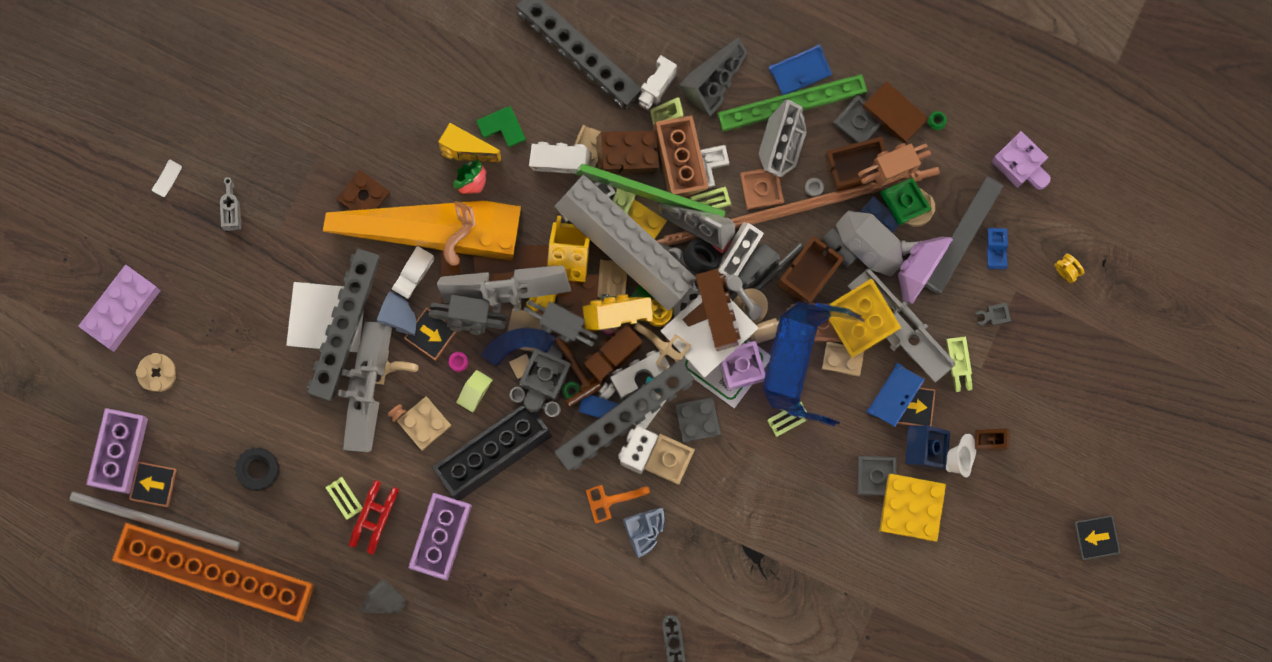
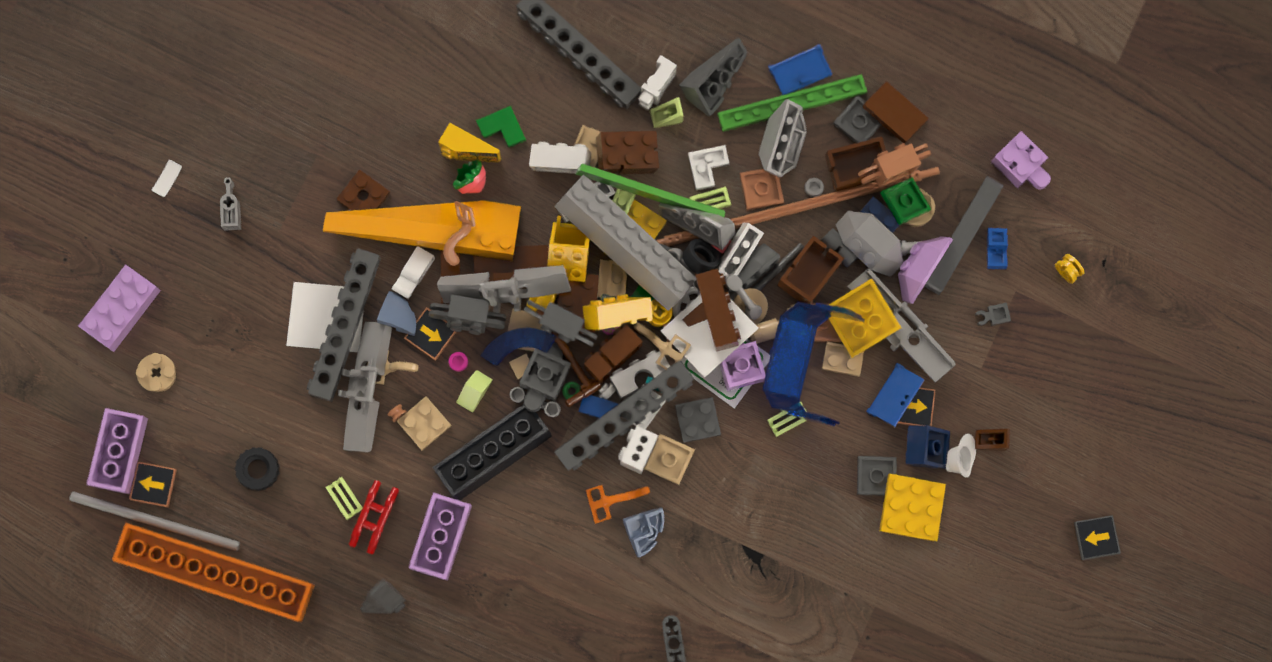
nougat slope [652,116,709,197] -> none
green plate [928,111,947,130] -> none
yellowish green hinge [946,336,972,392] -> none

